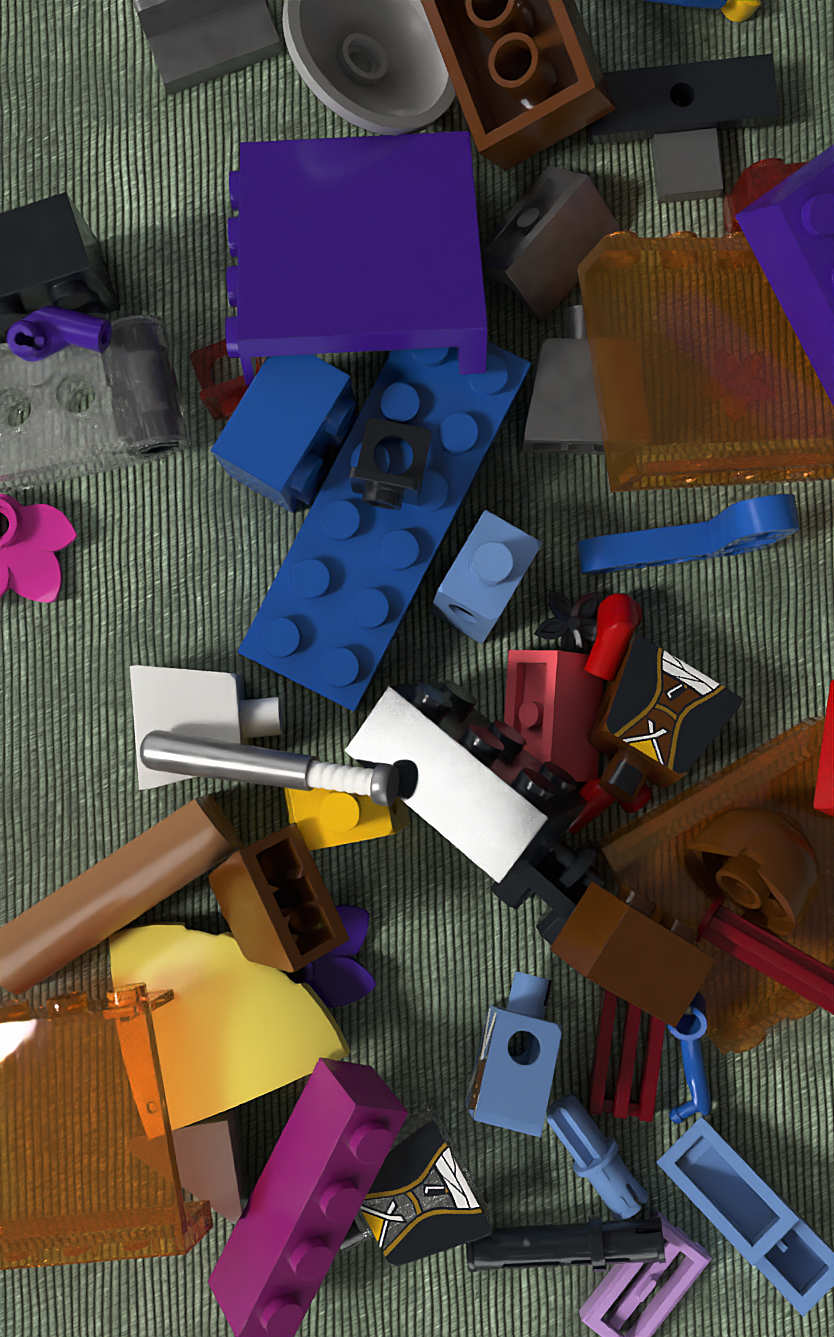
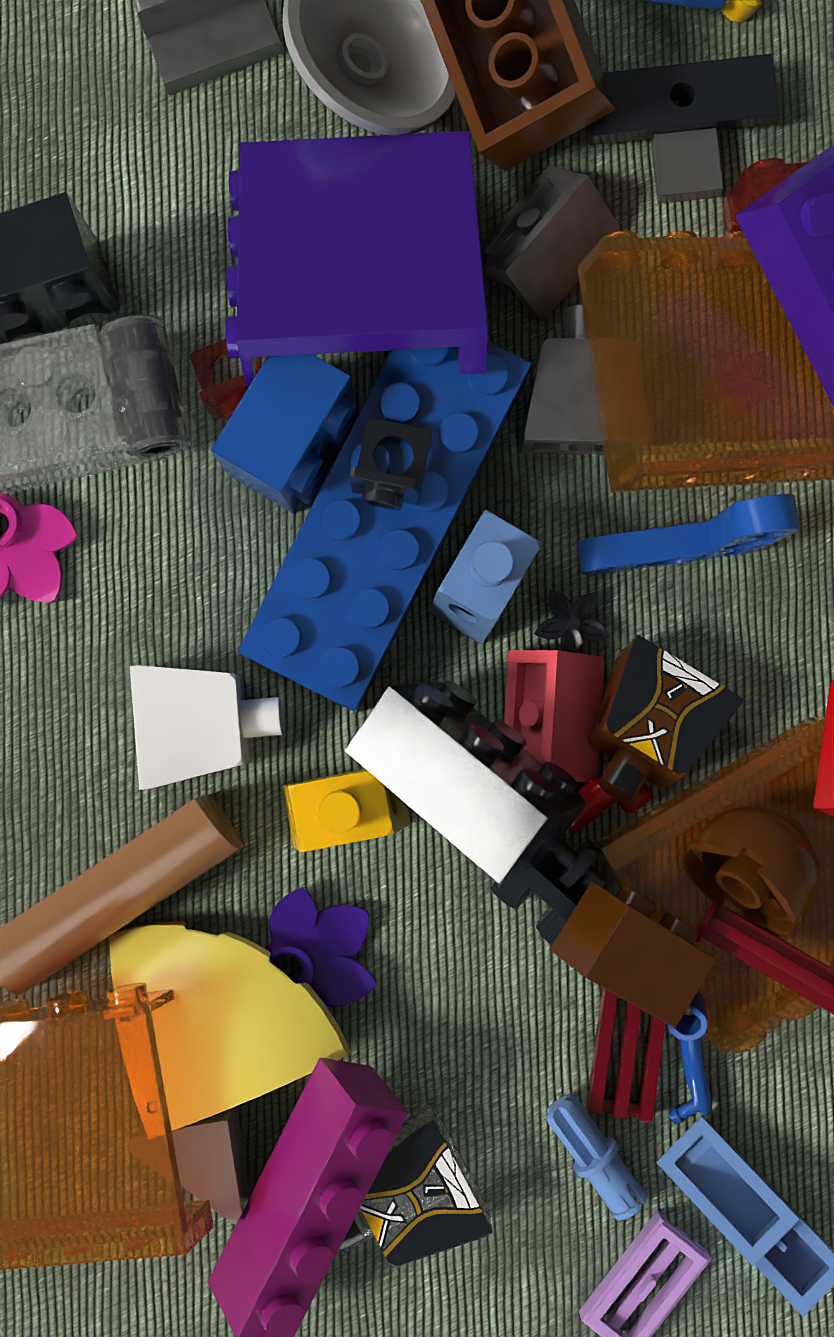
dark purple arm [7,305,112,362] -> none
flat silver piece [140,730,400,806] -> none
reddish brown torso [208,822,350,972] -> none
medium blue torso [464,971,562,1138] -> none
black pin [466,1215,666,1272] -> none
red arm [584,593,643,682] -> none

